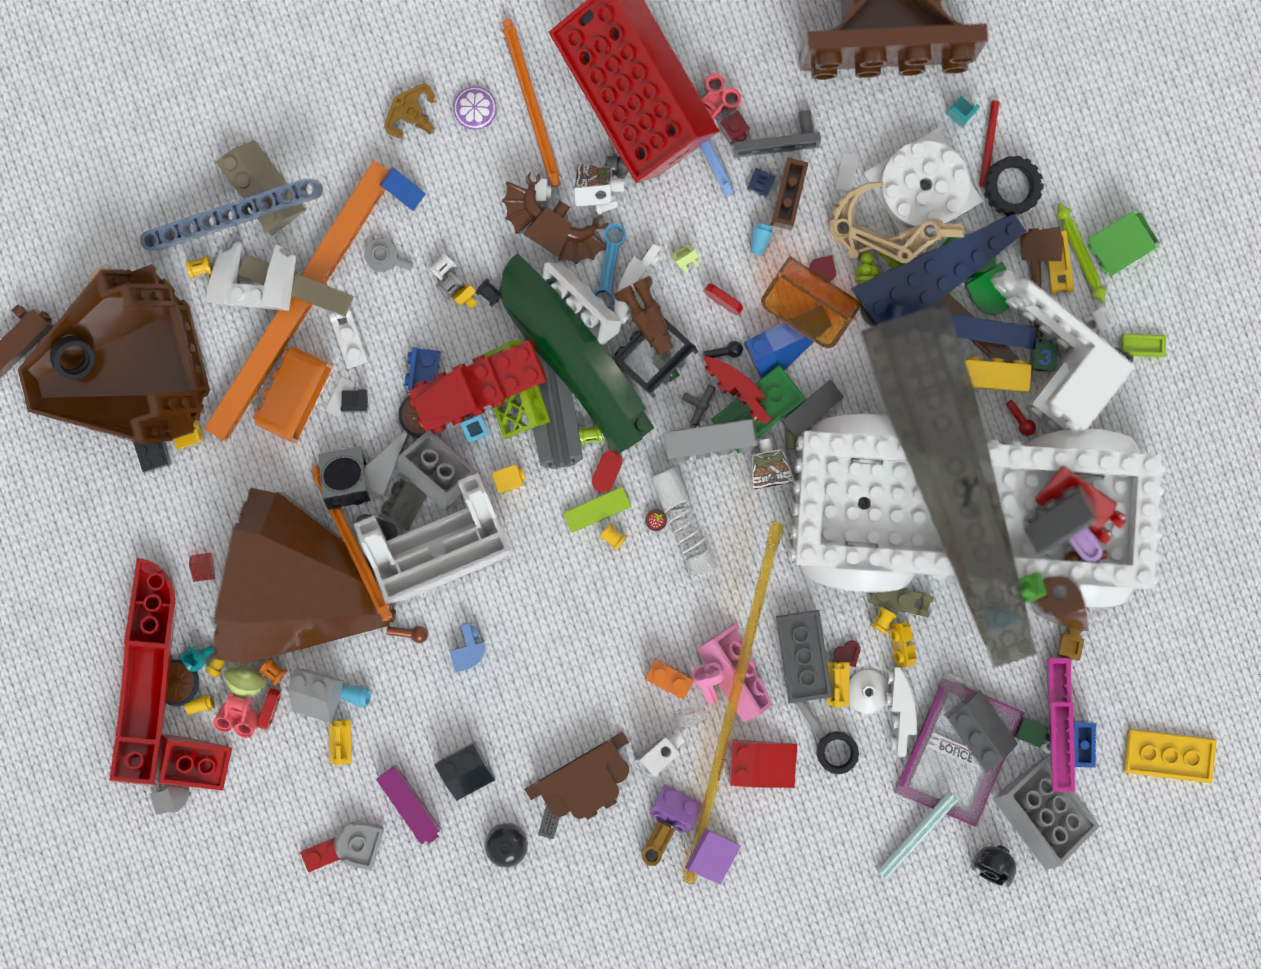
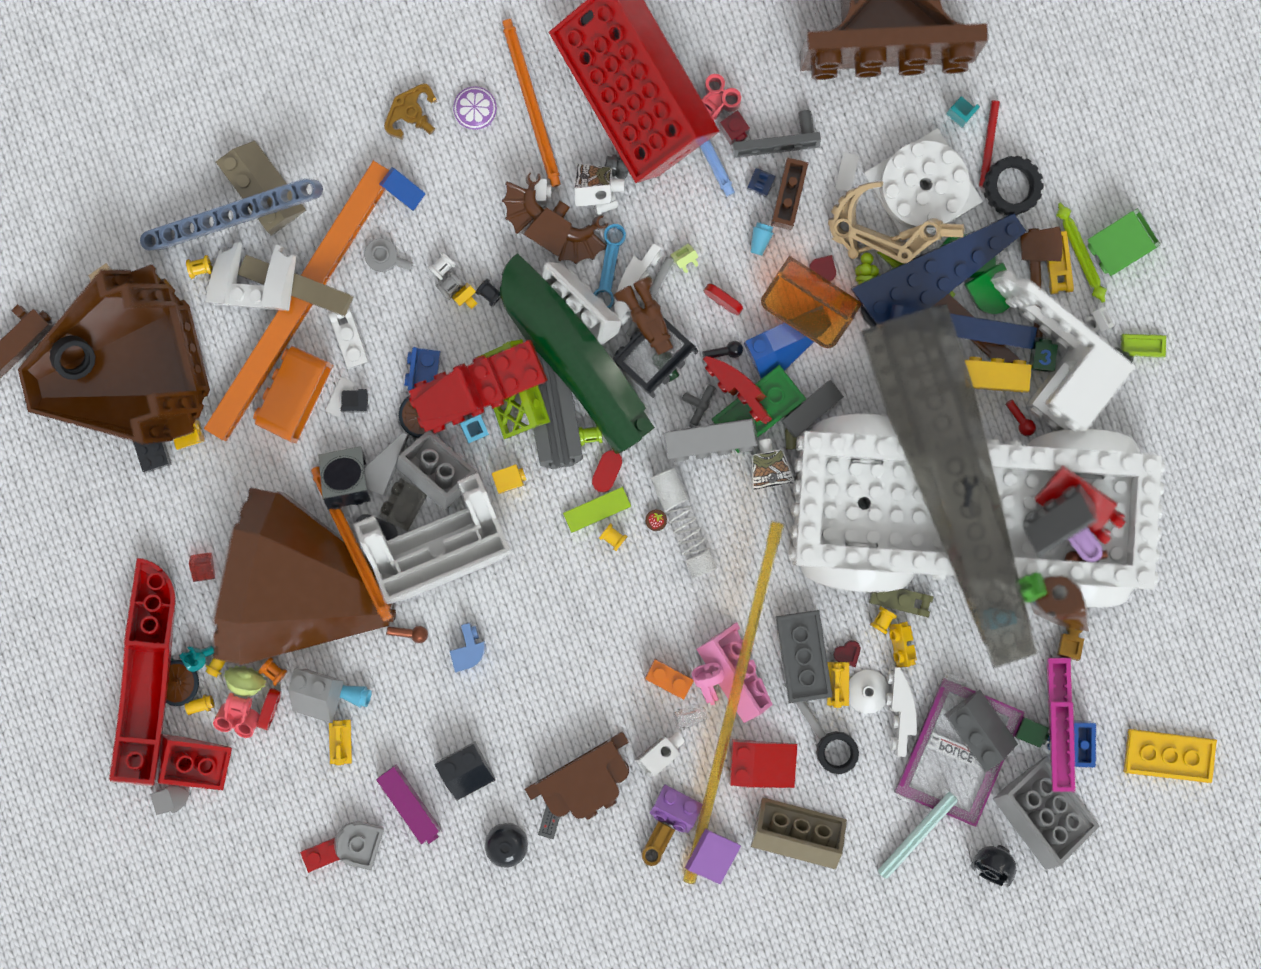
none -> light grey bar [626,257,674,337]
none -> dark tan slope [751,797,847,870]

